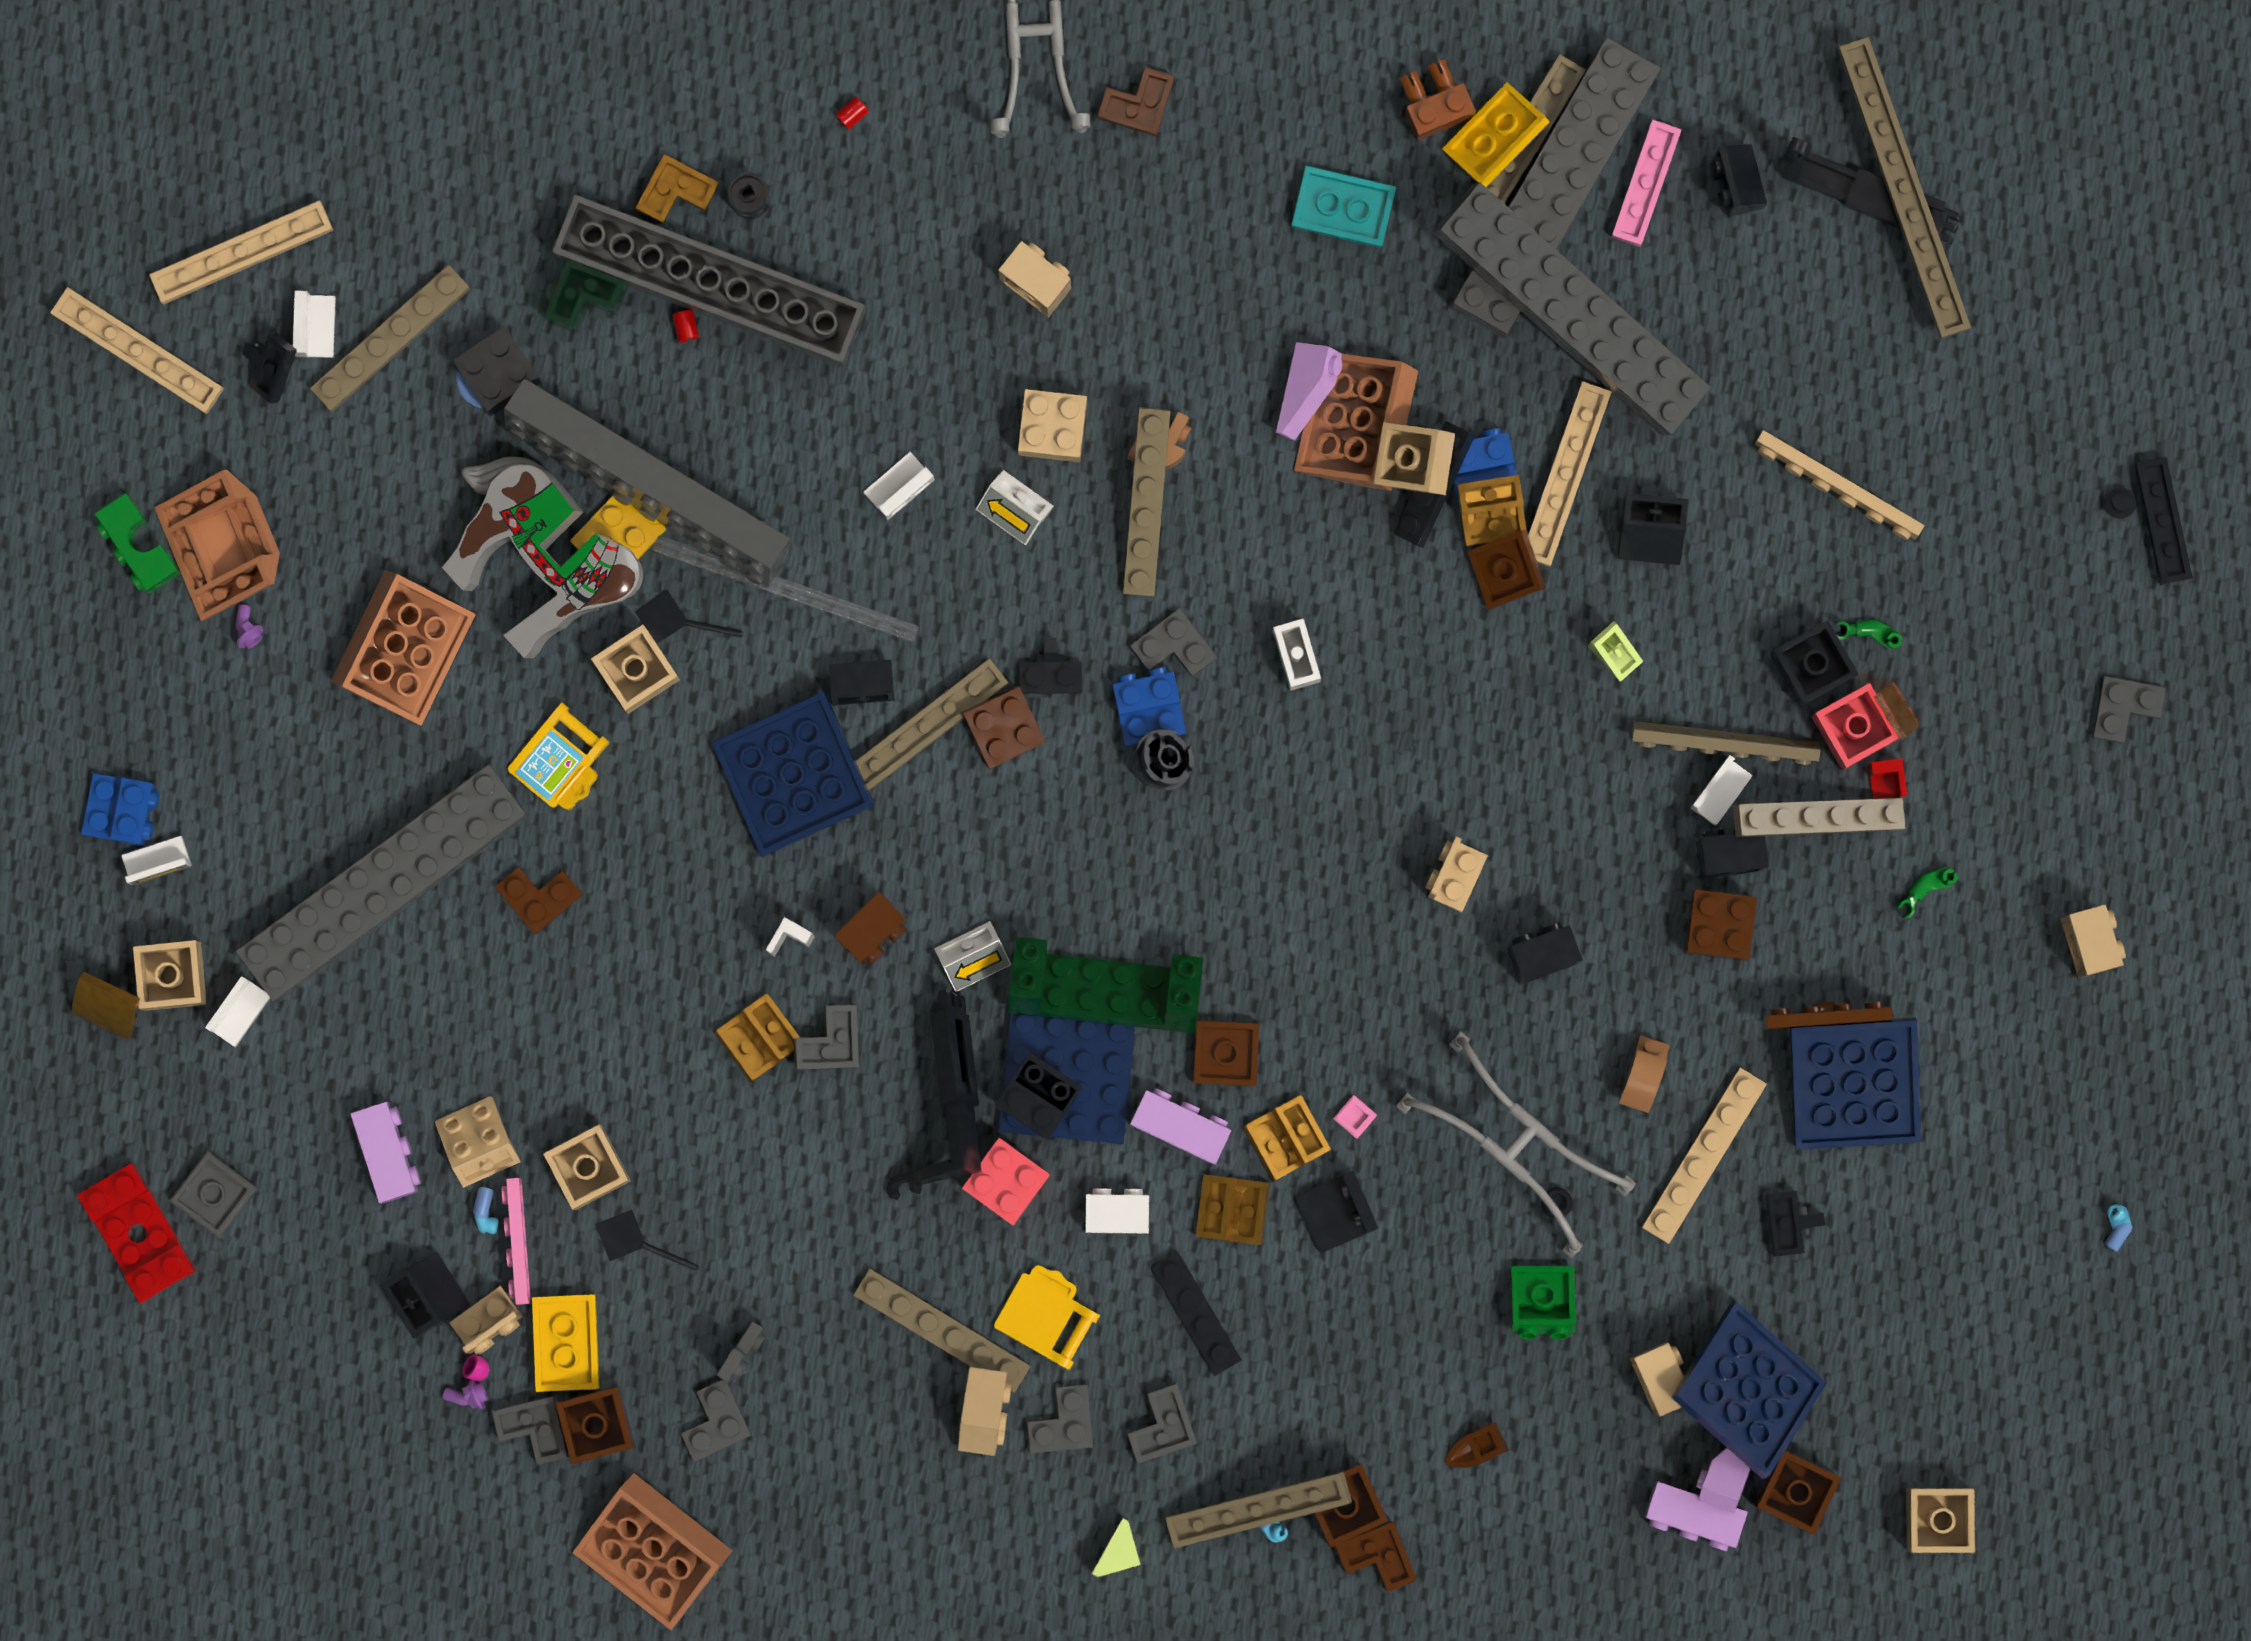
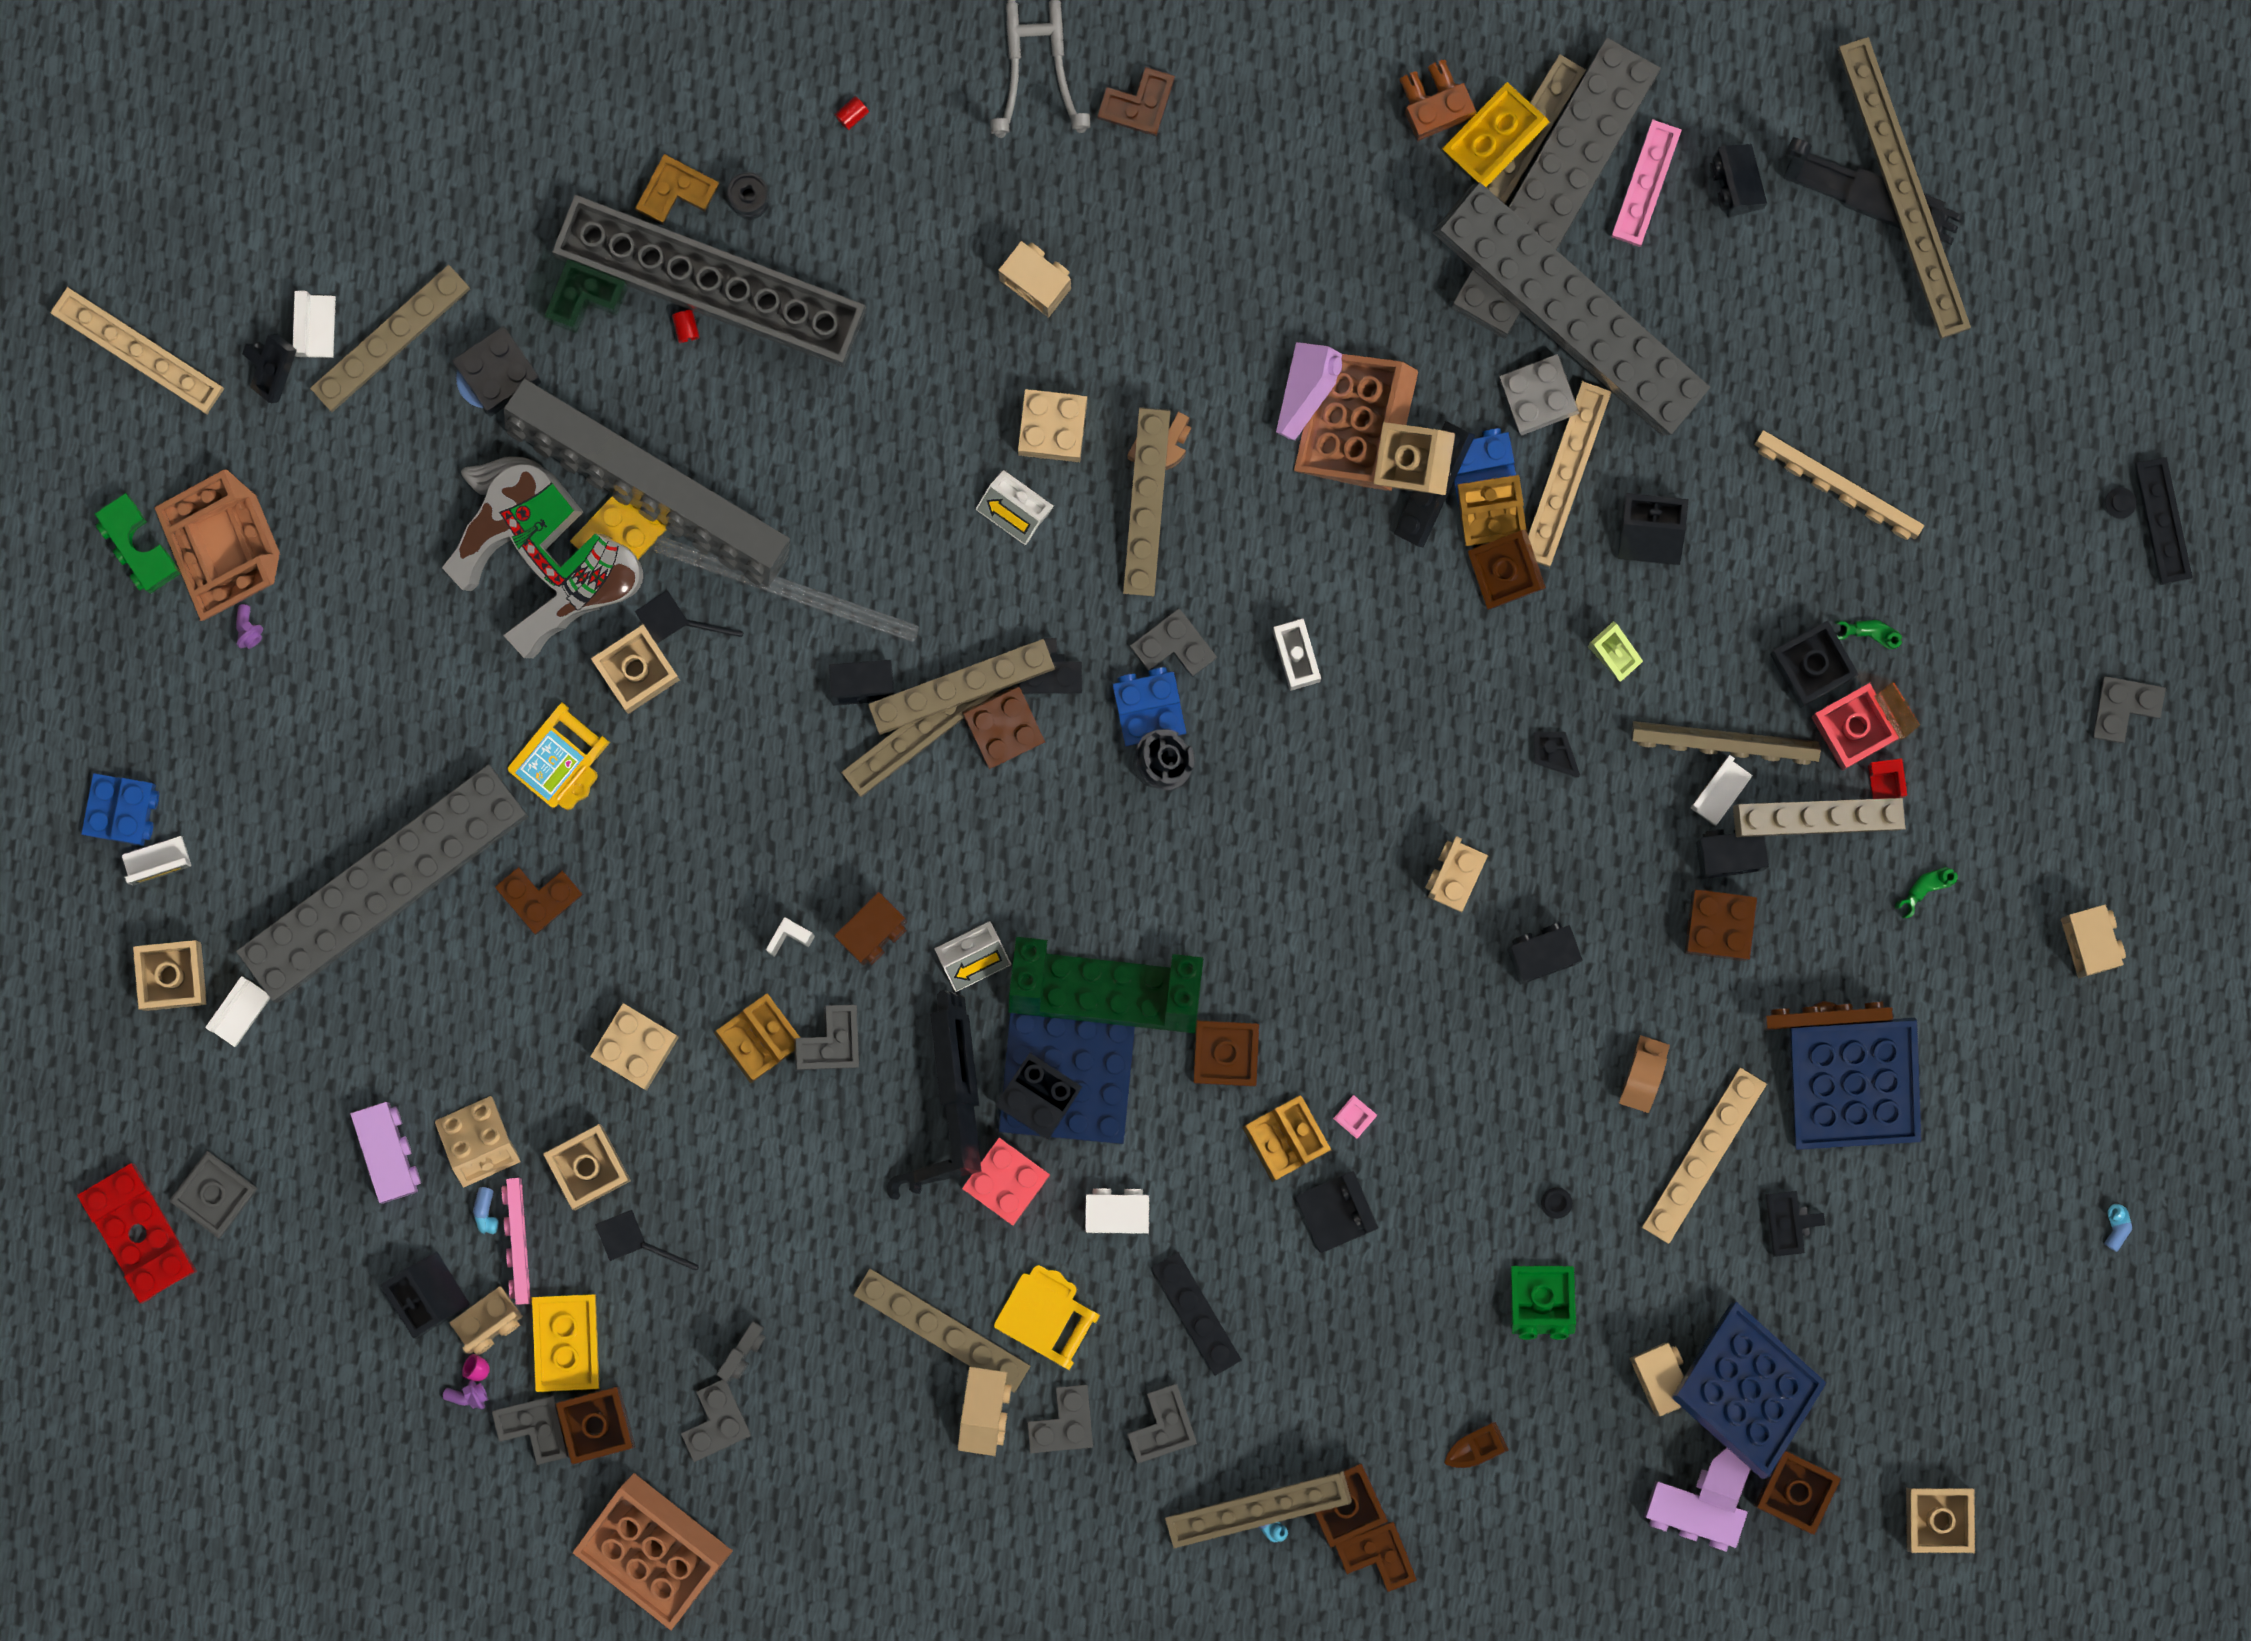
pearl gold slope [72,972,140,1040] -> none
tan plate [150,201,334,305] -> none
nougat slope [330,570,476,726] -> none
dark blue plate [712,692,875,857] -> none
white panel [863,452,935,520] -> none
yellowish green slope [1092,1518,1140,1577] -> none
lavender brick [1130,1088,1232,1165] -> none
pearl gold slope [1196,1175,1270,1245] -> none
teal plate [1292,166,1396,249] -> none
light grey bar [1396,1031,1636,1258] -> none
none -> tan brick [590,1003,679,1091]
none -> dark tan plate [868,639,1055,735]
none -> light grey plate [1500,354,1579,435]
none -> black piece [1534,732,1580,778]

